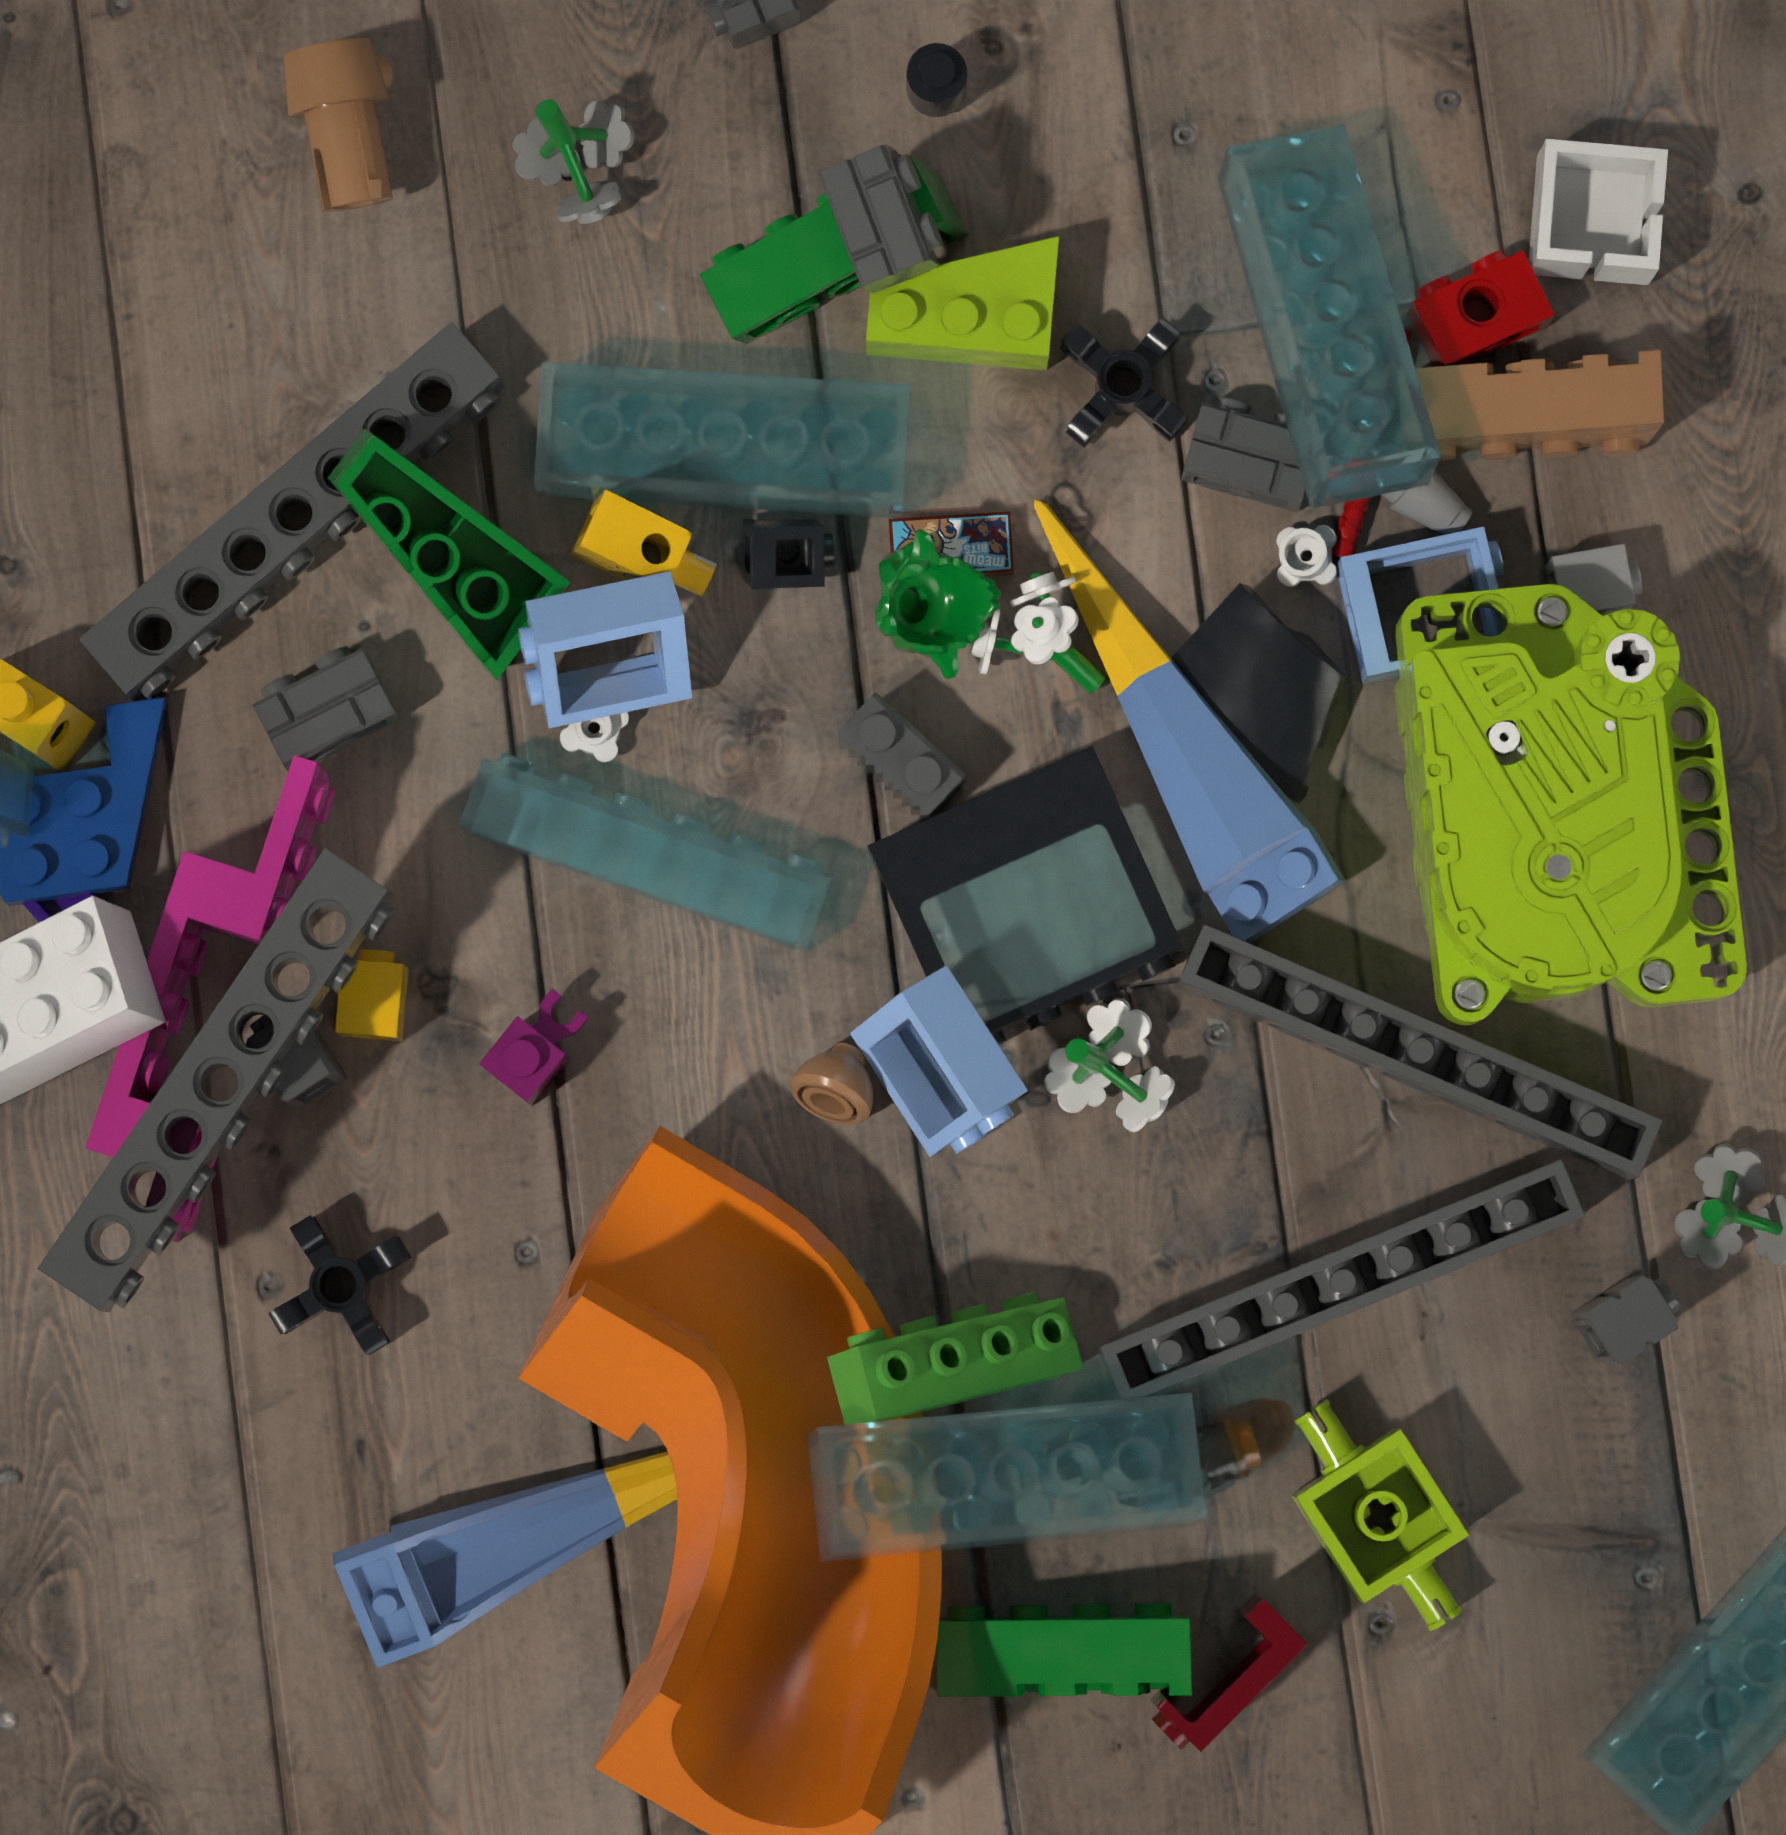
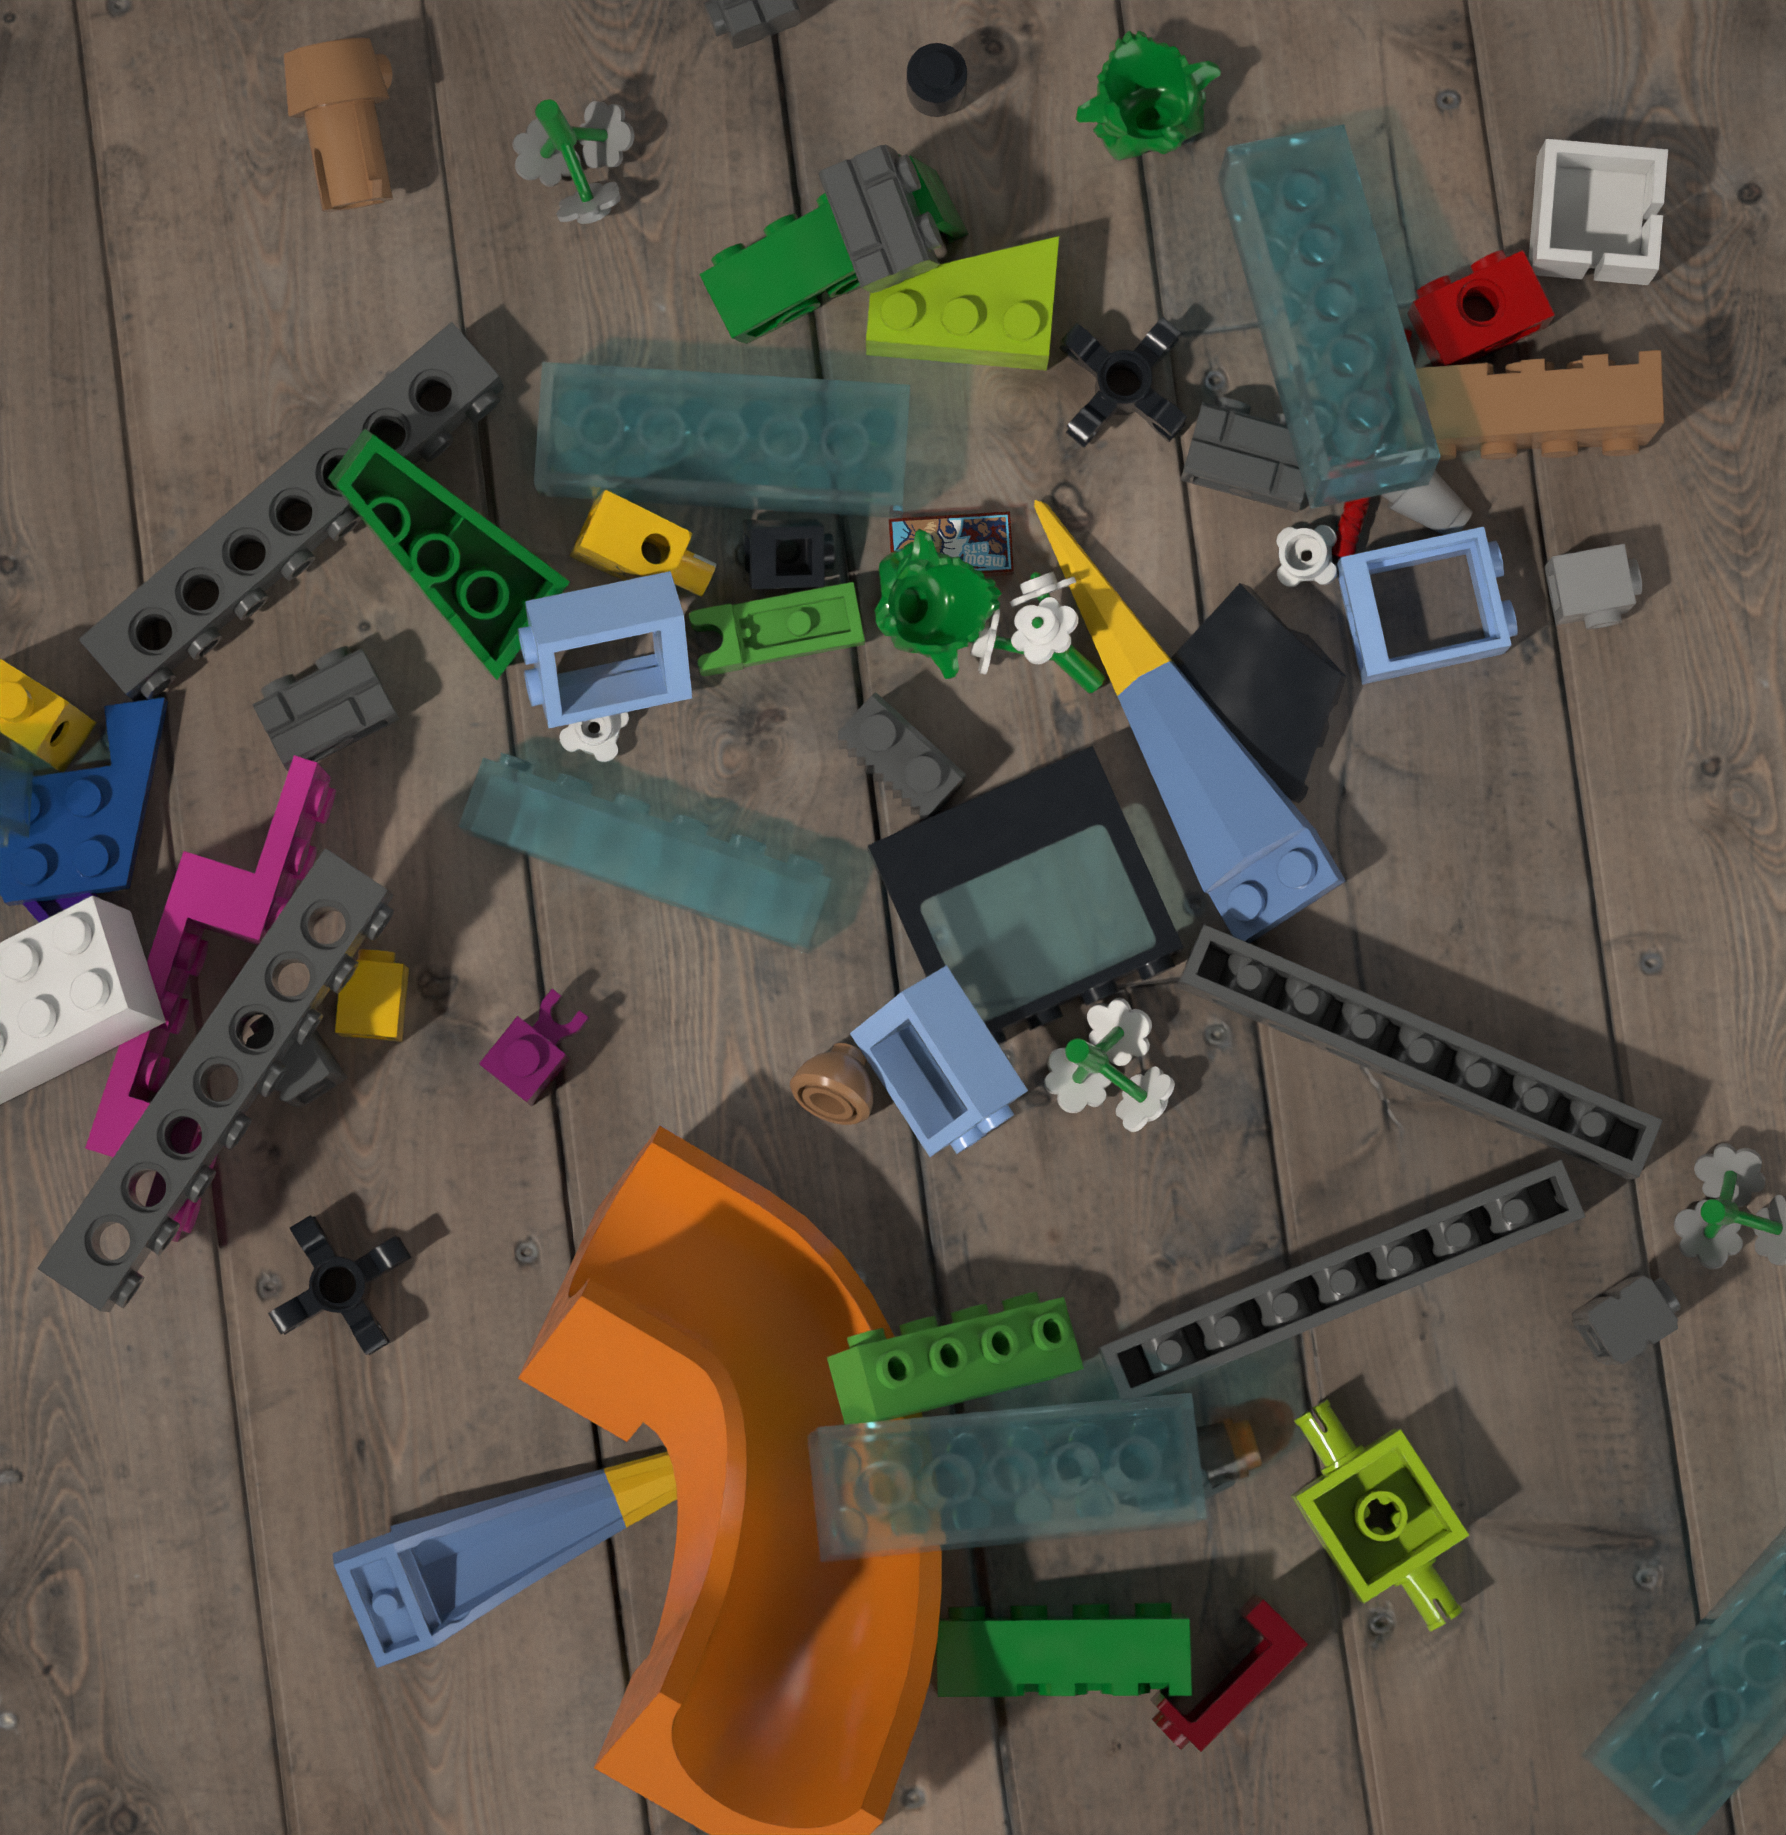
lime piece [1394,584,1747,1027] -> none
none -> bright green plate [689,582,865,676]
none -> green hair [1076,31,1221,161]

